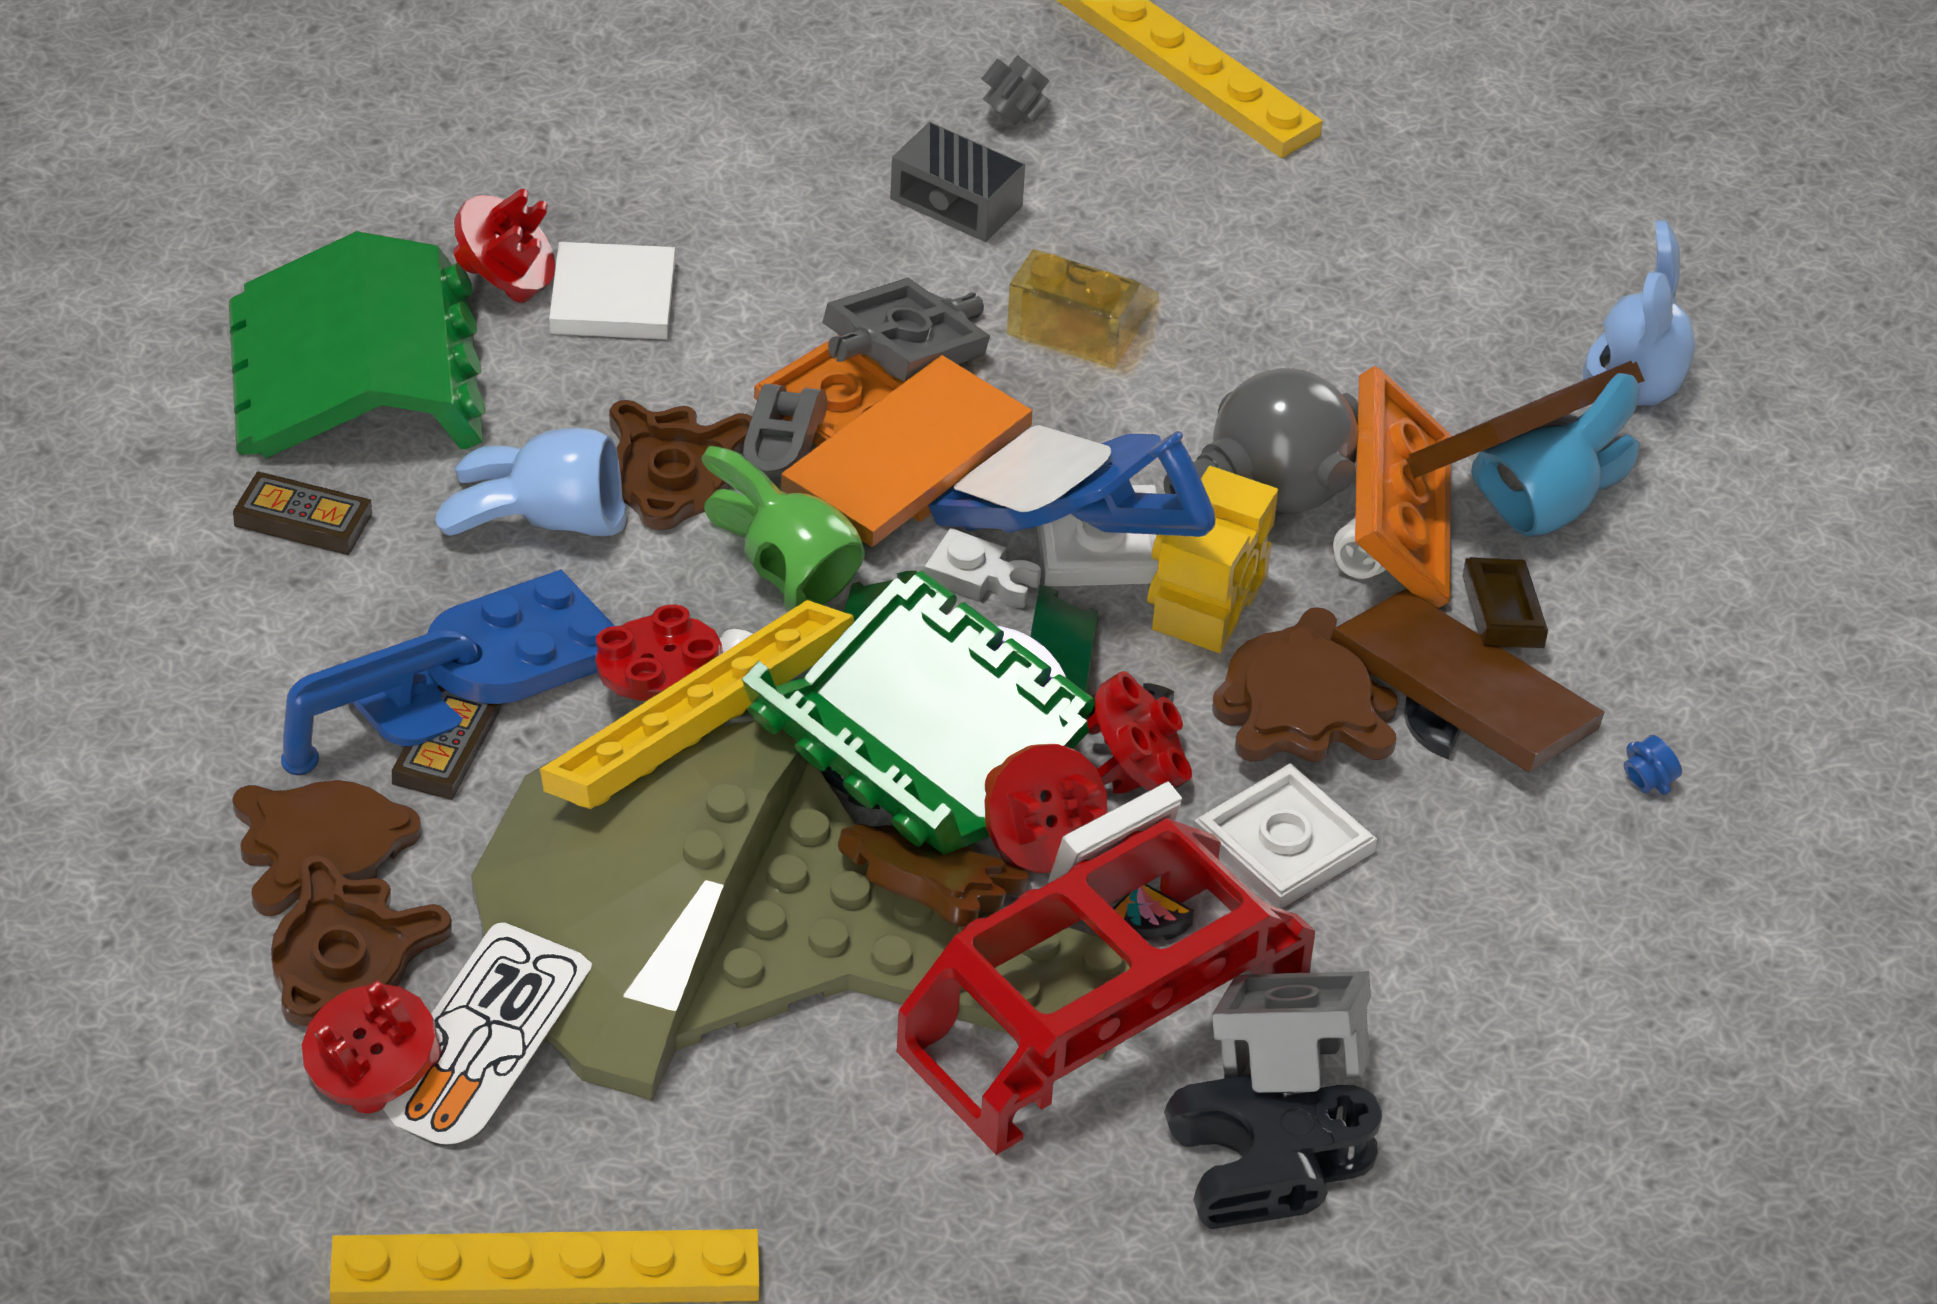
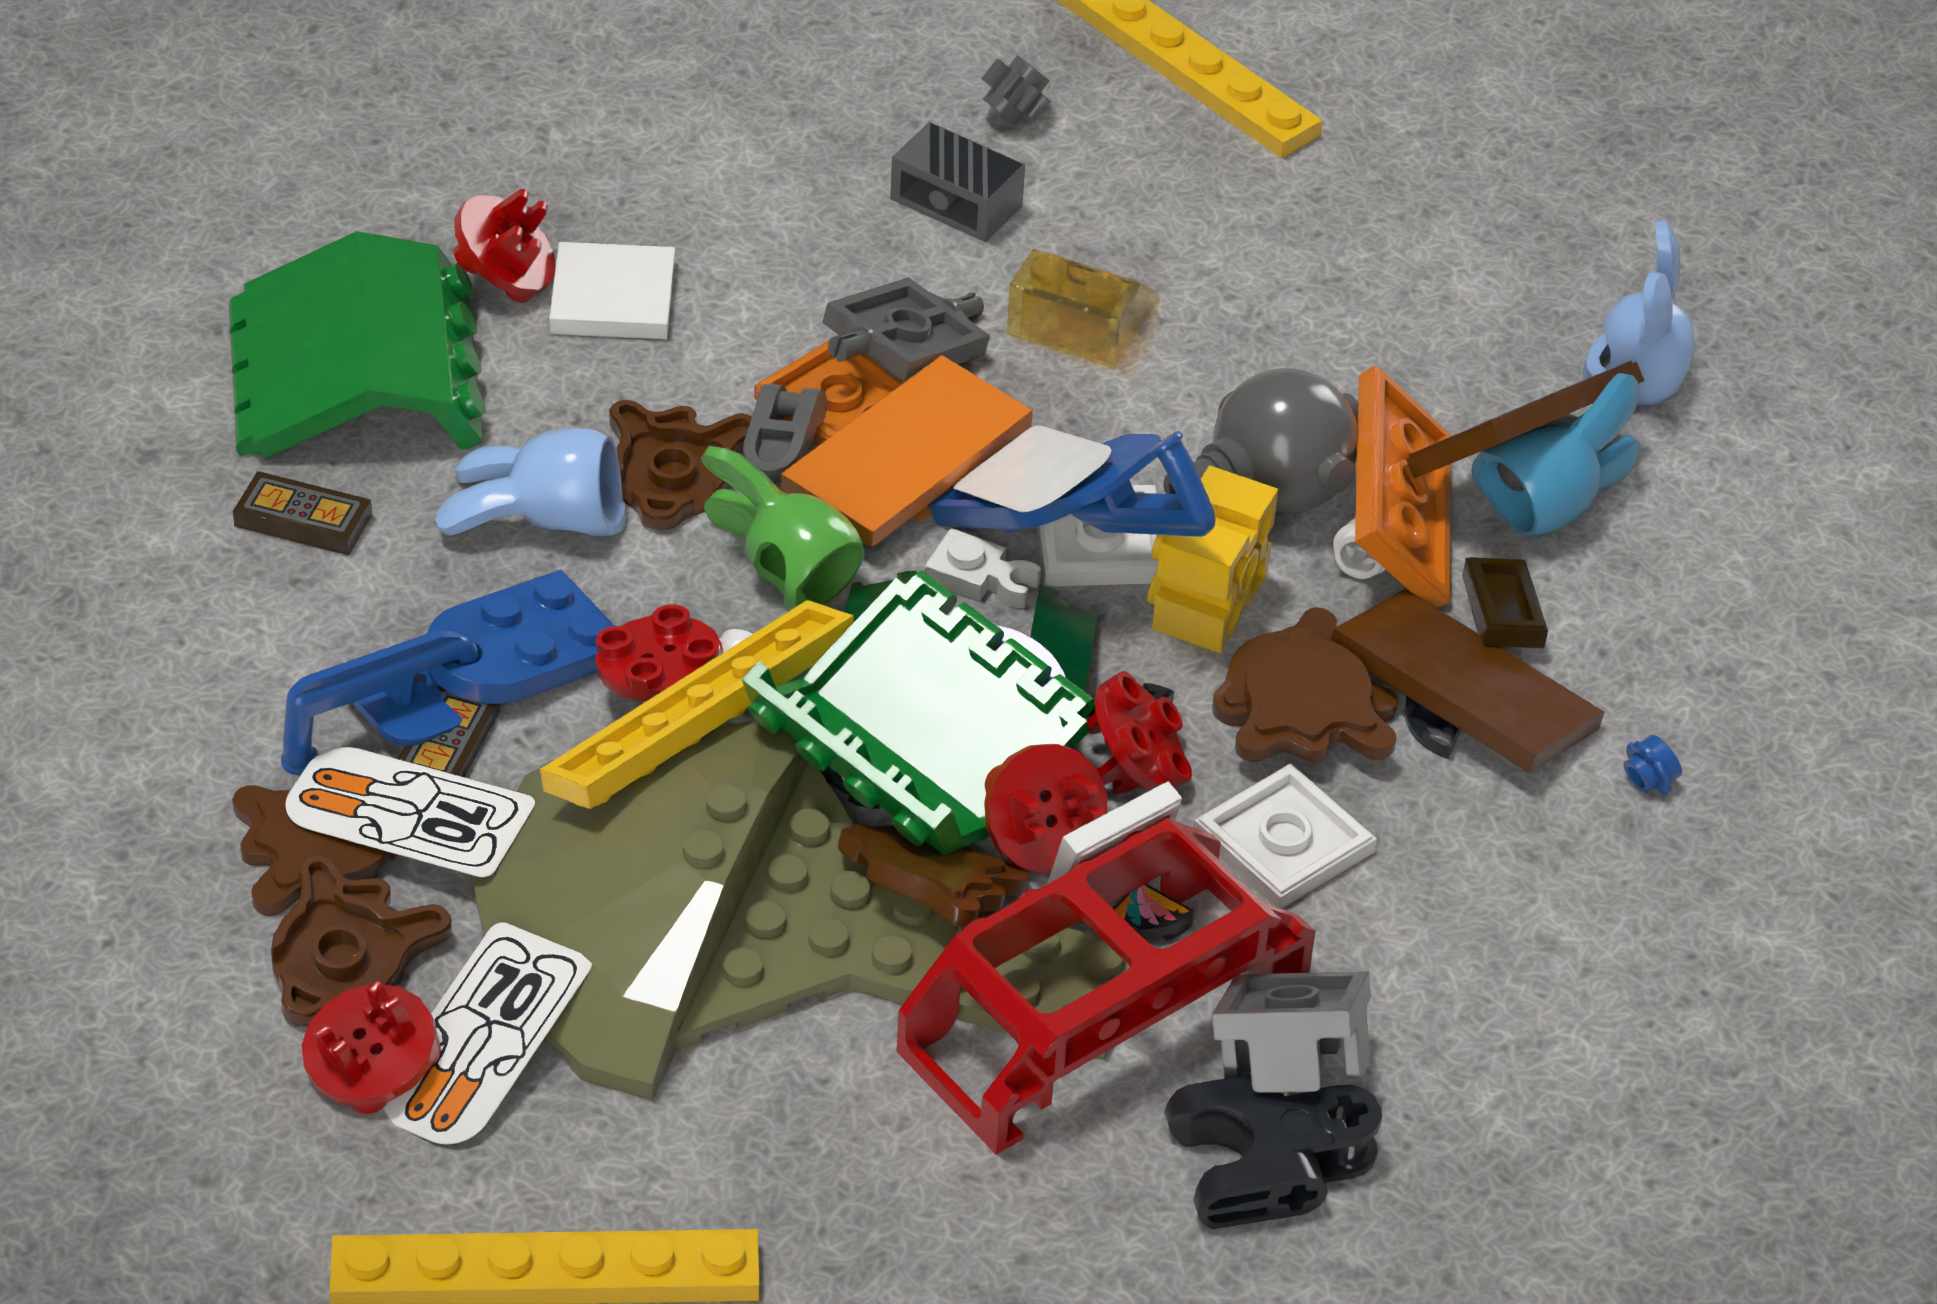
none -> sticker [286,747,535,877]

